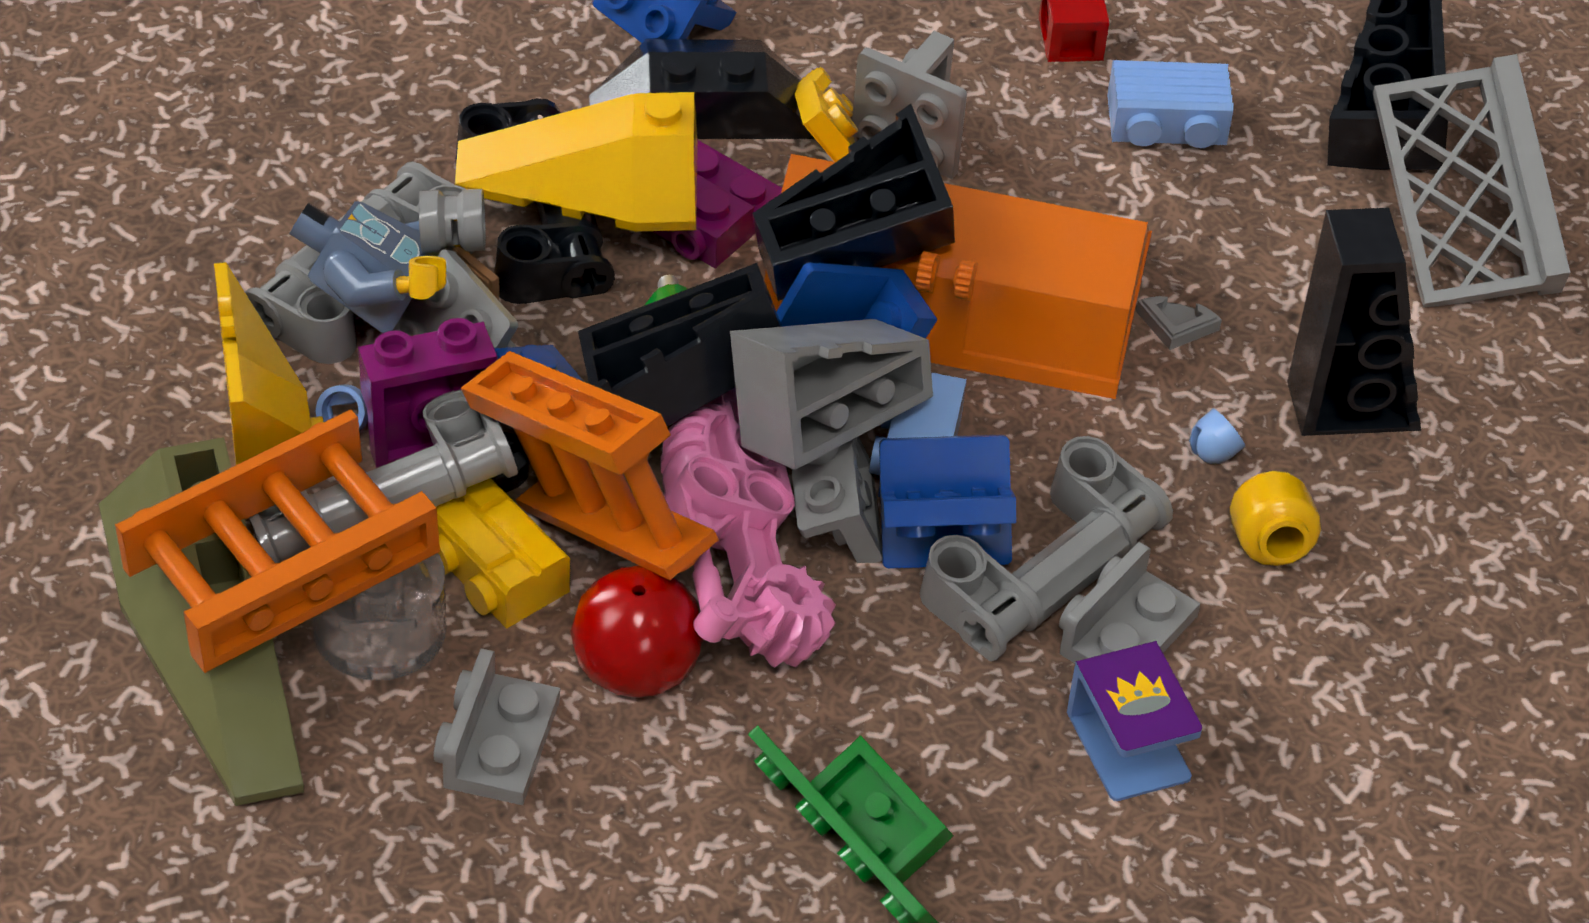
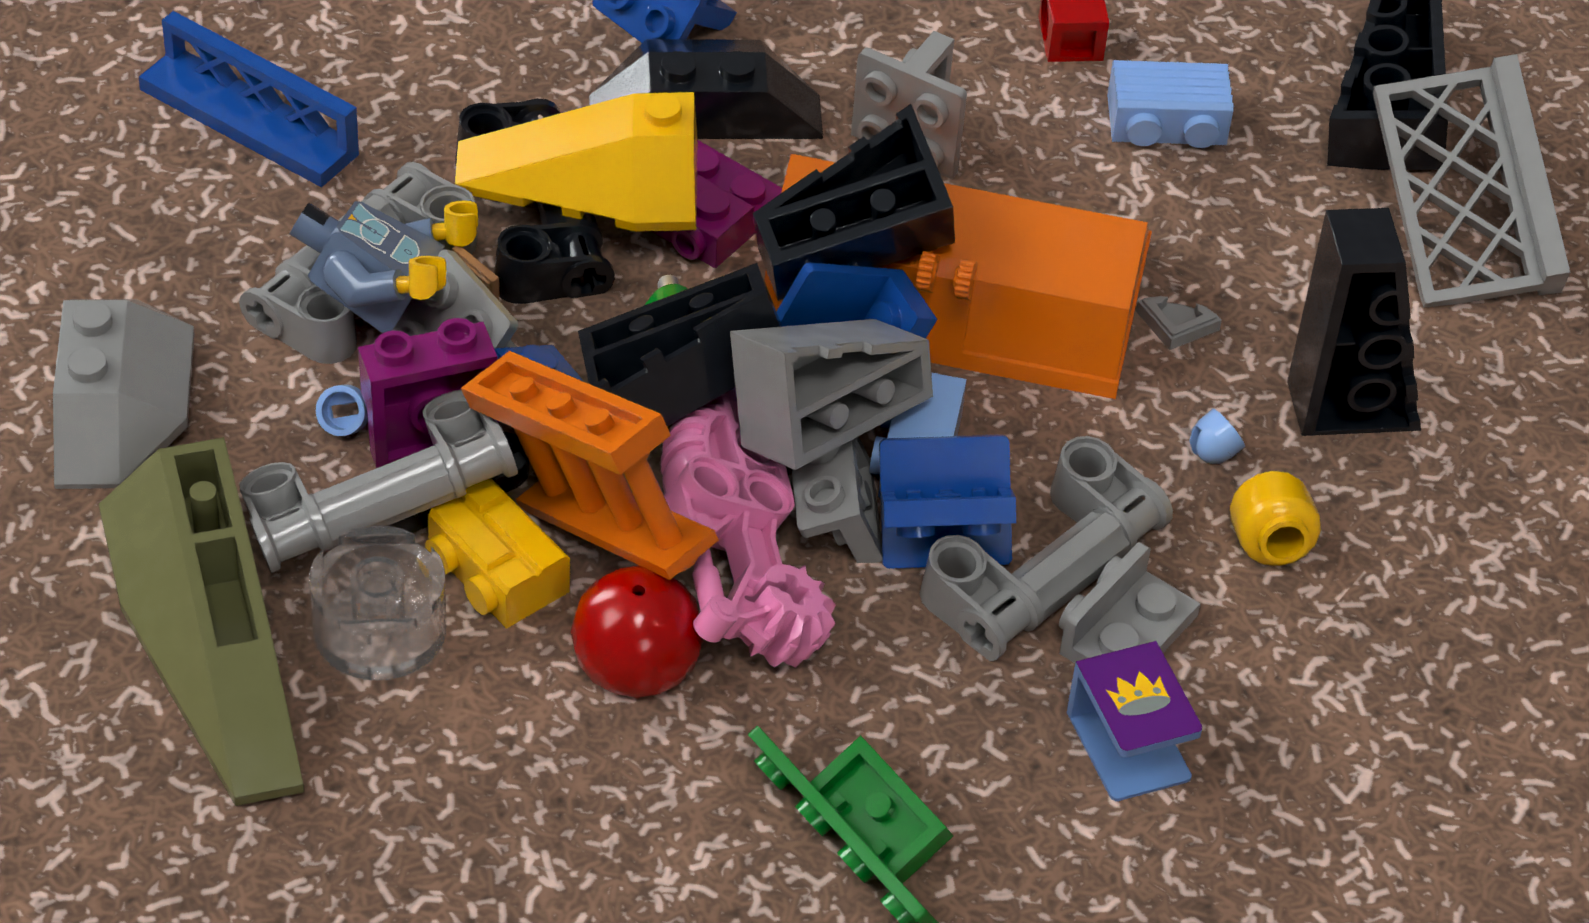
orange fence [115,409,440,673] -> none
yellow wedge [214,262,323,465] -> none
light grey wheel [419,189,486,253] -> none
light grey bracket [434,648,560,805] -> none
yellow hinge [794,67,858,162] -> none
none -> light grey wedge [53,299,195,489]
none -> blue fence [138,11,359,188]

